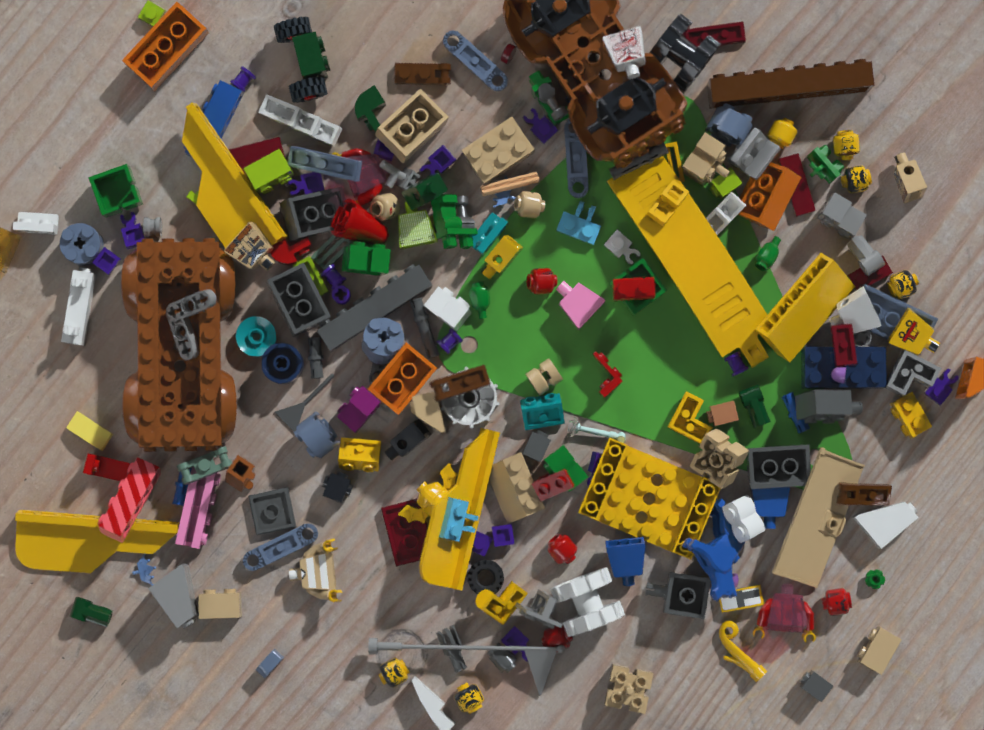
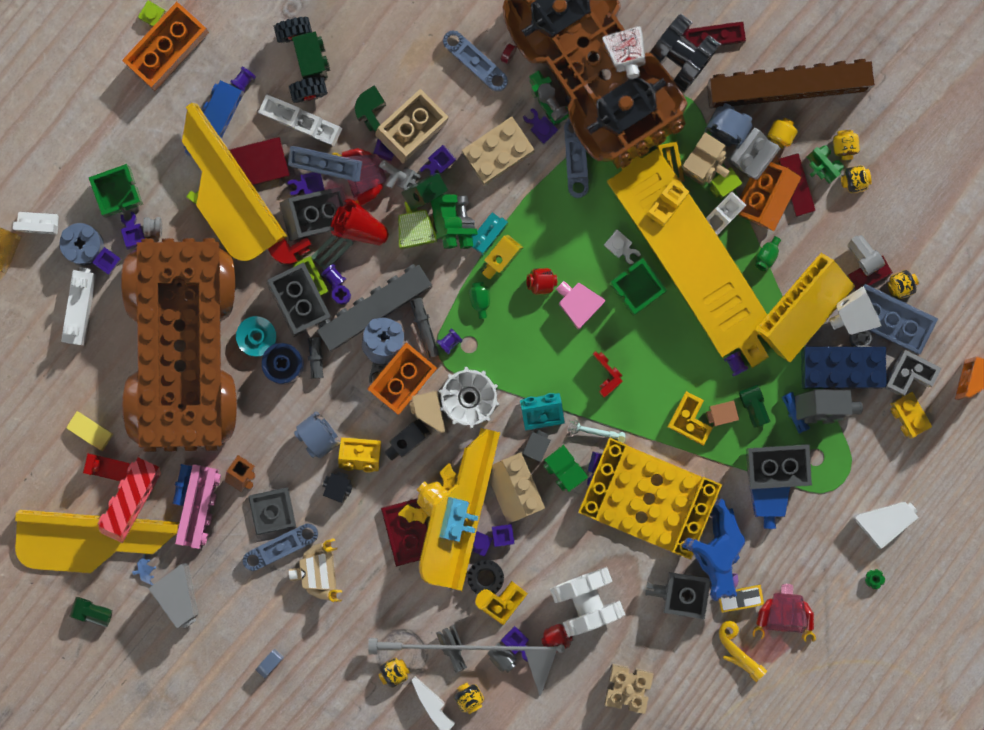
light grey beam [166,289,217,360] -> none
sand green plate [176,446,232,485] -> none
tan brick [198,589,242,619] -> none
torso [224,222,275,271] -> none
lime piece [244,149,294,195] -> none
dark grey piece [275,374,334,432] -> none
magenta brick [337,385,382,433] -> none
green piece [341,242,391,276] -> none
tan head [370,193,400,221] -> none
reddish brown plate [395,63,451,85] -> none
white brick [424,286,471,332] -> none
reddish brown plate [429,364,491,402] -> none
light nougat axle [480,172,539,196] -> none
medium blue piece [493,176,515,208] -> none
tan head [514,191,545,218] -> none
light grey bracket [515,589,562,629] -> none
tan wheel [525,358,563,395] -> none
red bracket [532,469,574,502] -> none
red head [547,534,577,564] -> none
medium azure hinge [556,201,601,245] -> none
blue torso [605,537,645,586] -> none
dark grey pin [609,142,669,180] -> none
red brick [612,277,655,301] -> none
tan brick [689,428,749,489] -> none
white brick [722,495,765,543] -> none
tan door [772,448,865,588] -> none
dark grey brick [800,670,833,702] -> none
light grey brick [818,192,867,238] -> none
red head [822,588,852,616] -> none
dark red plate [831,324,857,367] -> none
medium lavender hinge [831,366,846,383] -> none
reddish brown plate [836,482,892,506] -> none
tan brick [857,626,902,675] -> none
yellow torso [888,308,940,355] -> none
tan torso [893,153,927,204] -> none
dark purple plate [924,369,959,406] -> none

